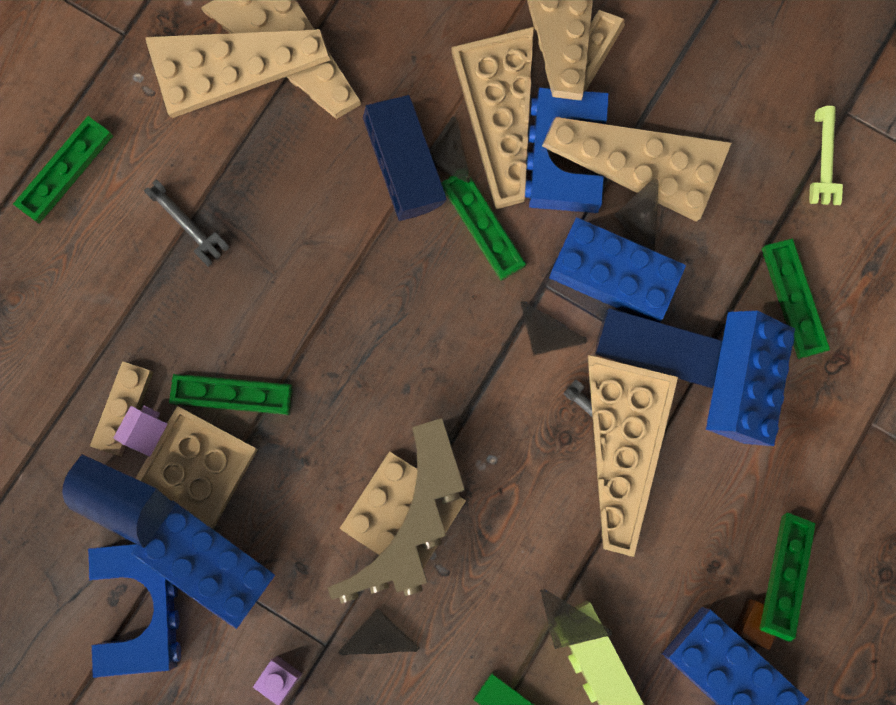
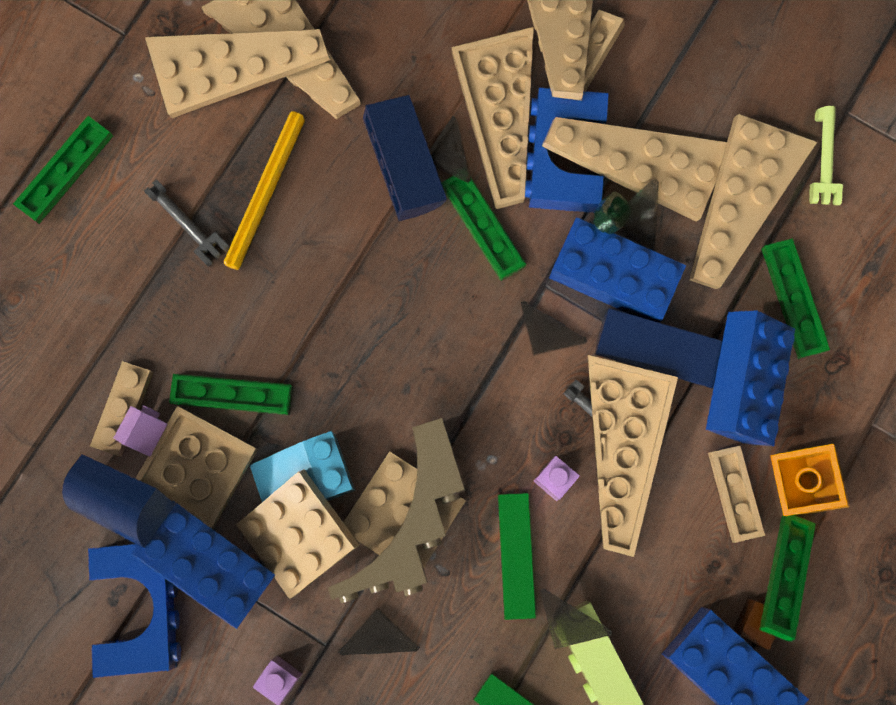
none -> yellow axle [224,111,305,270]
none -> tan plate [236,469,359,599]
none -> medium azure slope [250,431,355,502]
none -> green tile [498,493,536,620]
none -> lavender brick [534,456,580,501]
none -> clear green plate [594,191,631,234]
none -> tan wing [689,114,817,289]
none -> tan plate [708,446,765,543]
none -> light orange slope [770,444,850,516]

